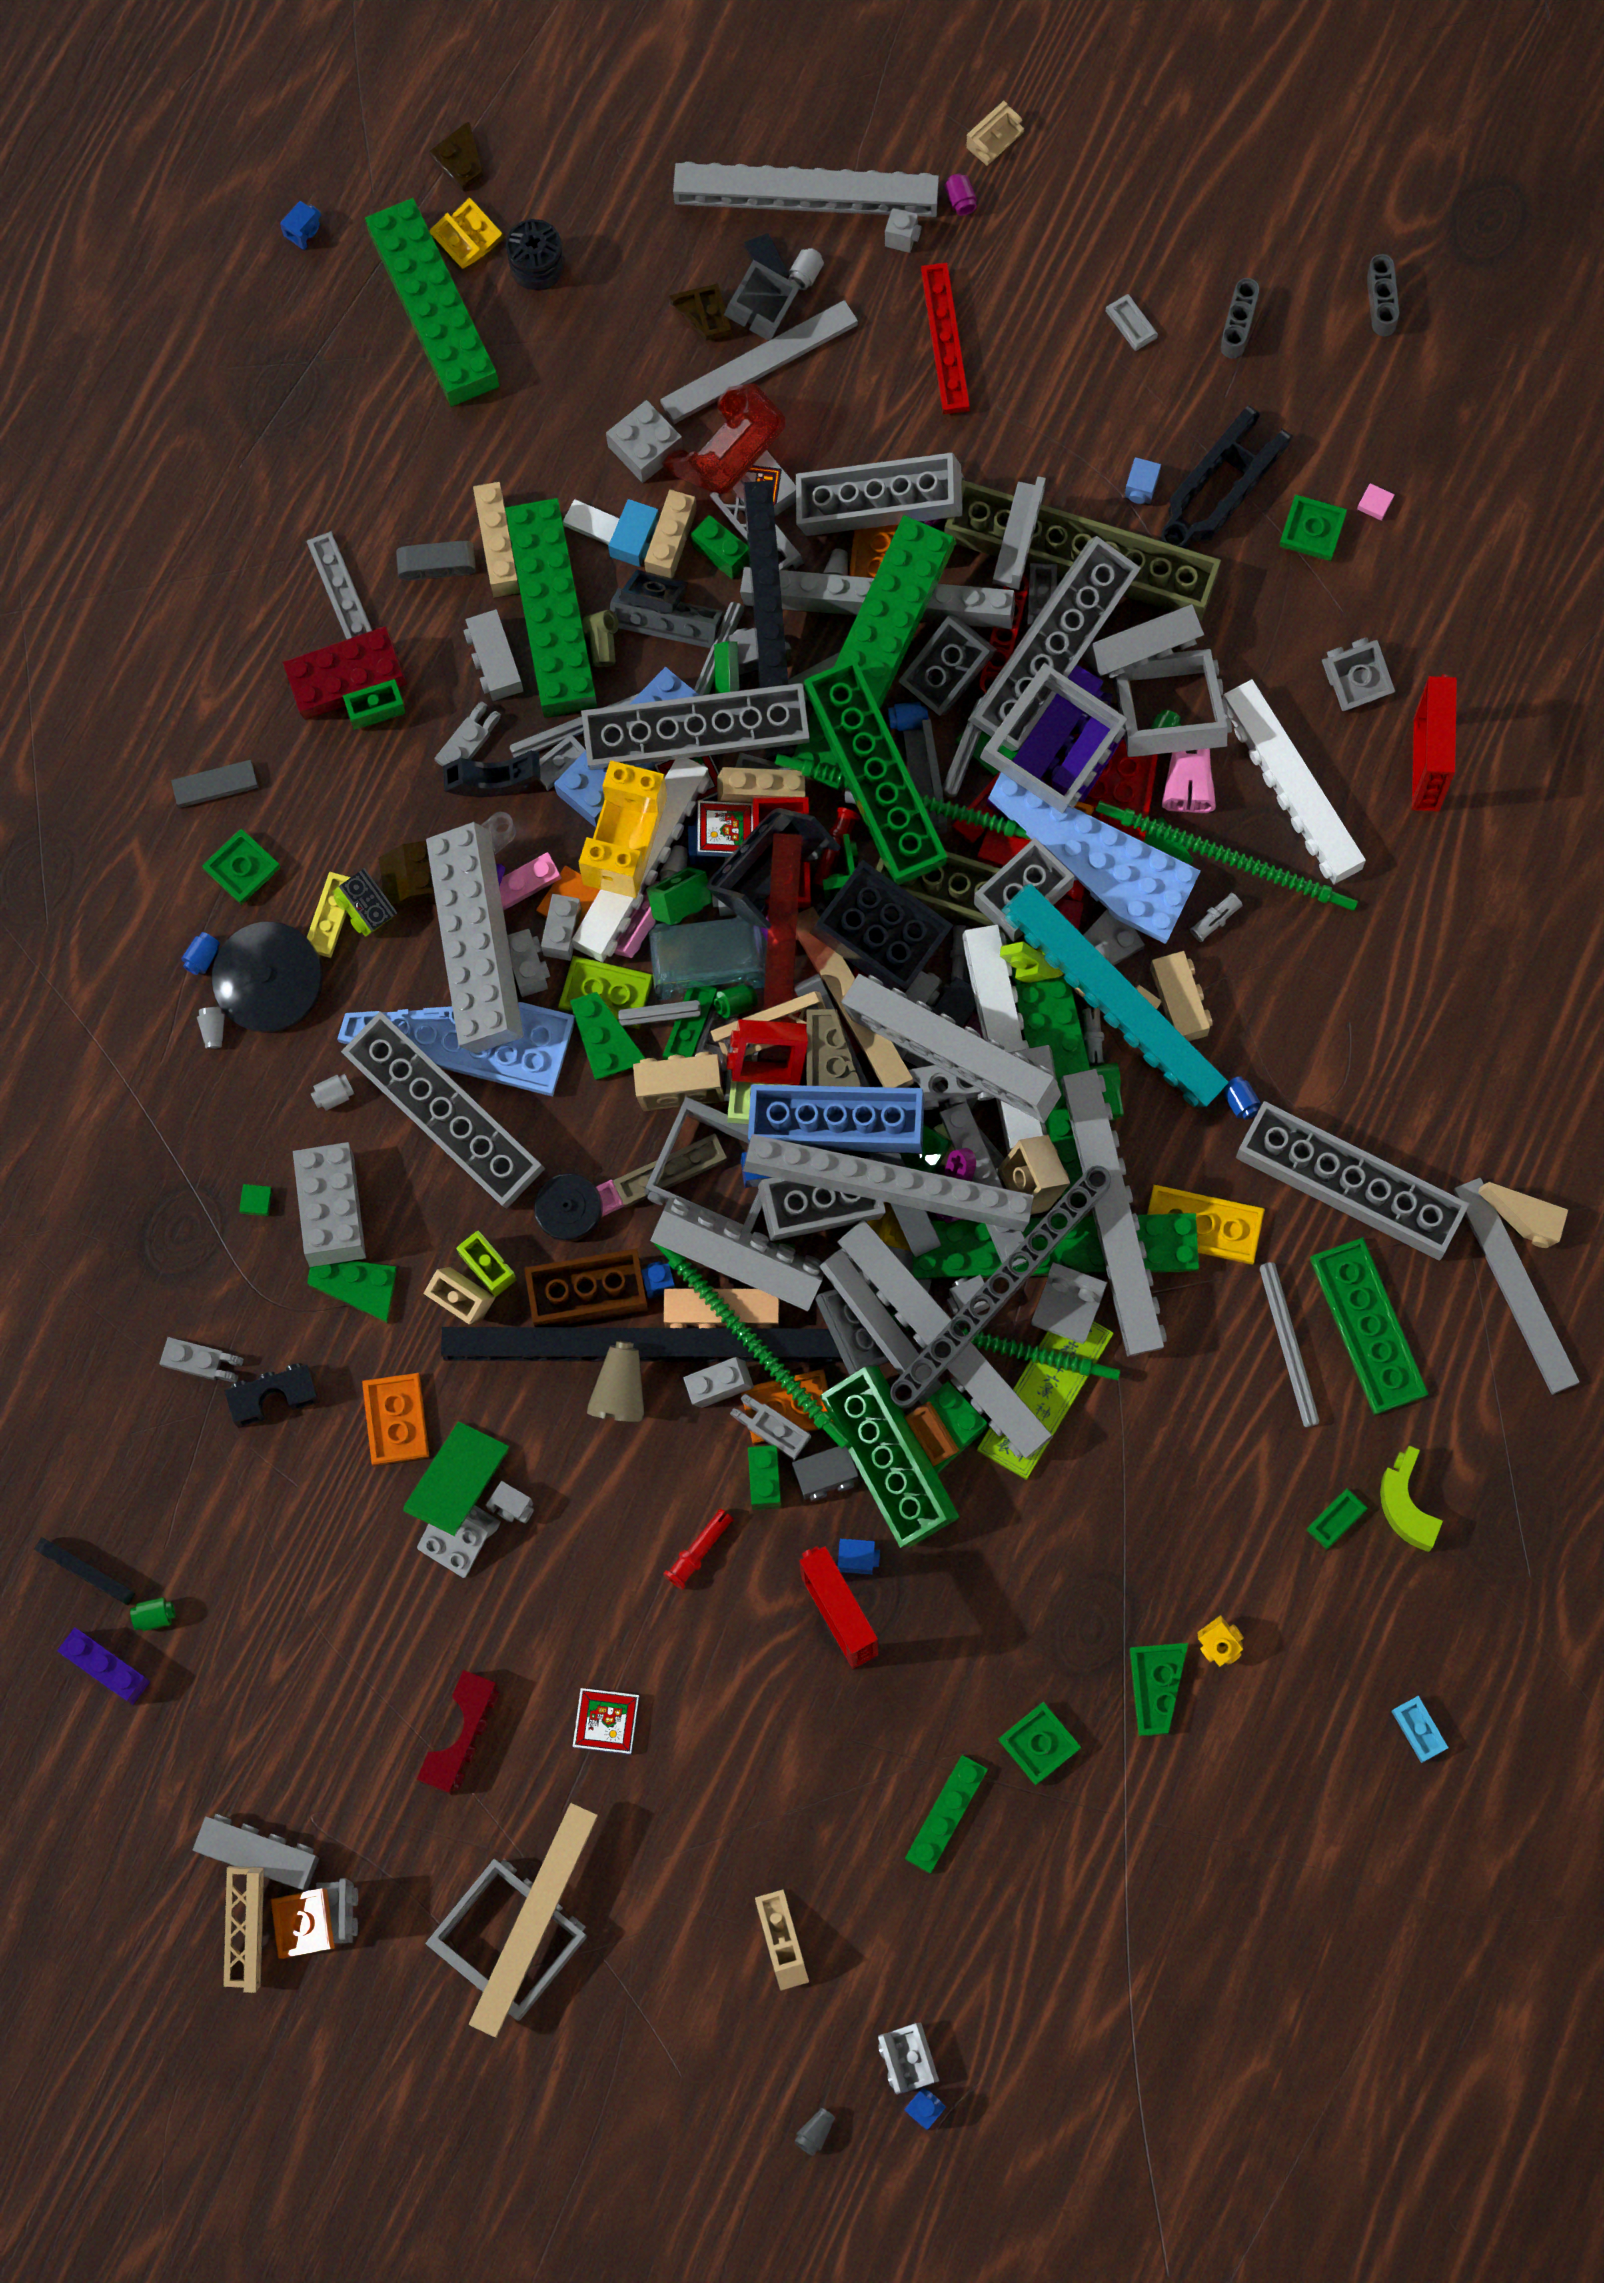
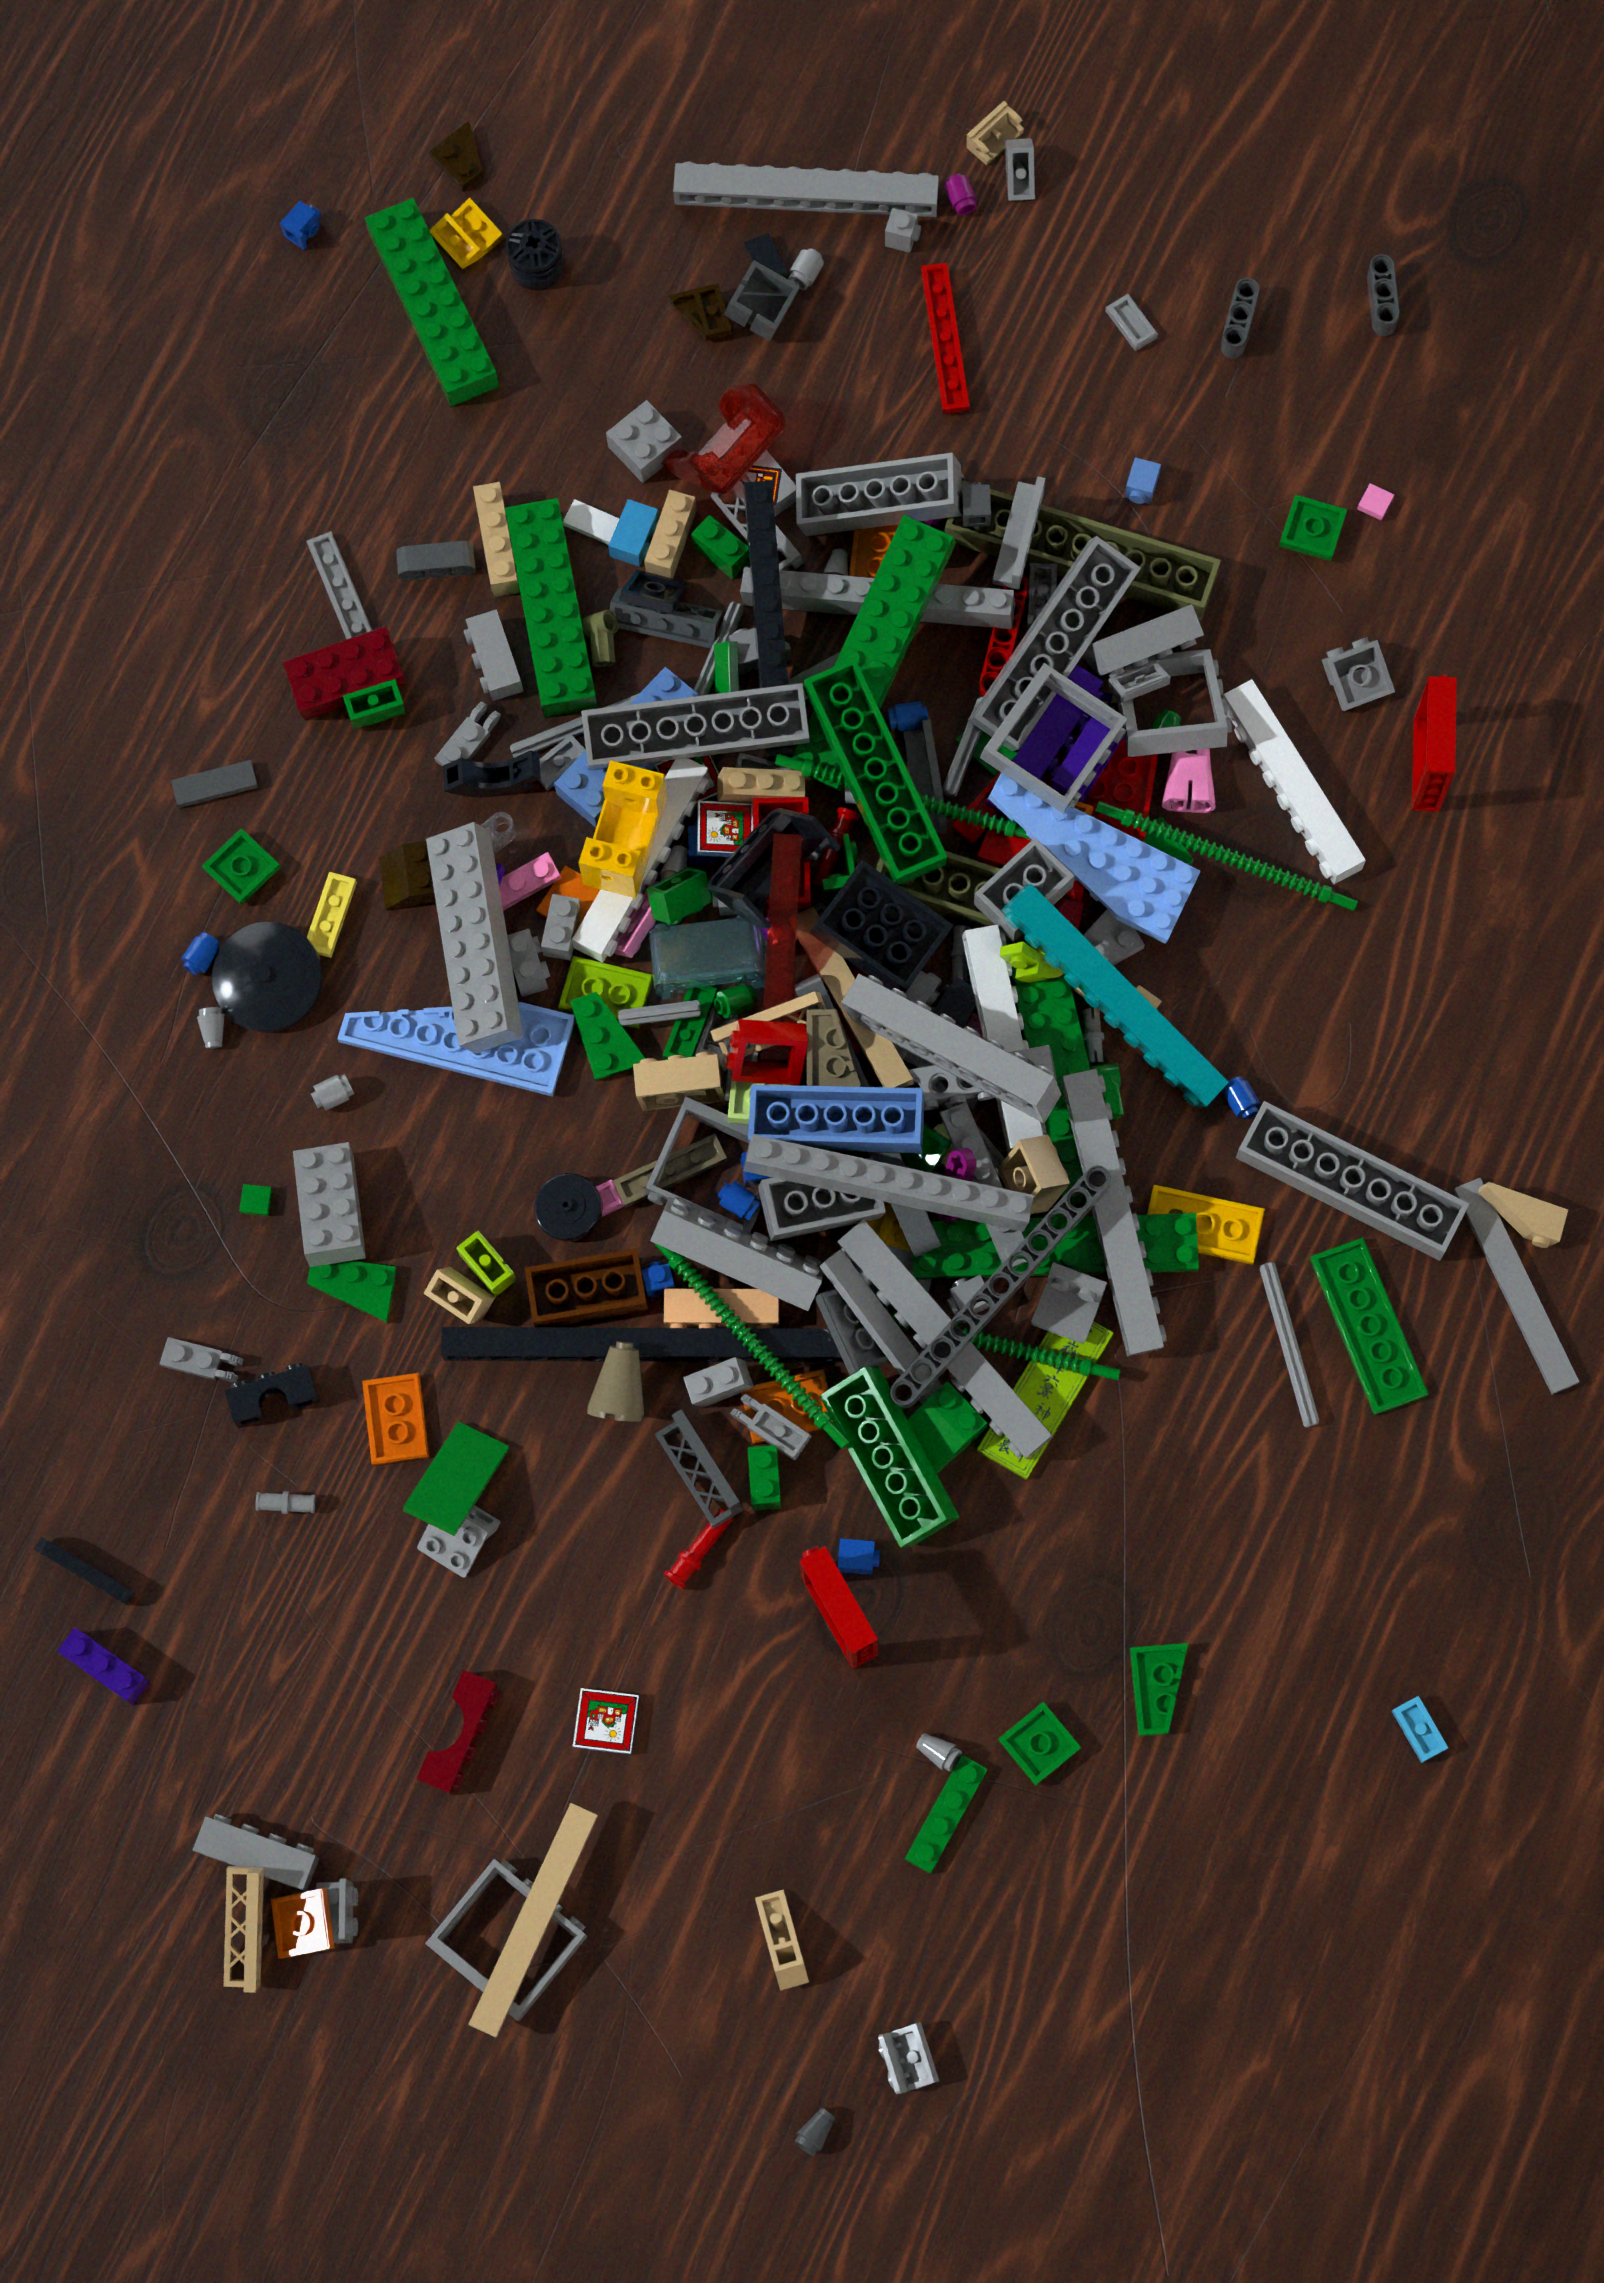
green brick [130,1597,176,1632] -> none
brick [333,868,397,937] -> none
light grey brick [341,1012,546,1209] -> none
light grey brick [486,1481,534,1523] -> none
light grey tile [660,300,858,424] -> none
dark grey brick [792,1446,858,1501] -> none
dark grey brick [899,616,998,716] -> none
dark orange tile [904,1401,960,1467] -> none
blue brick [904,2087,946,2130] -> none
tan brick [1150,951,1213,1041] -> none
black piece [1160,405,1293,549] -> none
light grey pin [1190,893,1243,942] -> none
yellow brick [1198,1615,1244,1667] -> none
green tile [1306,1488,1368,1550] -> none
lime arch [1380,1446,1443,1552] -> none
none -> light grey pin [256,1491,315,1514]
none -> dark grey fence [655,1409,743,1529]
none -> blue brick [717,1181,761,1221]
none -> light grey cone [916,1733,962,1772]
none -> dark grey brick [962,482,991,527]
none -> light grey slope [1005,138,1035,201]
none -> light grey tile [1108,660,1170,702]

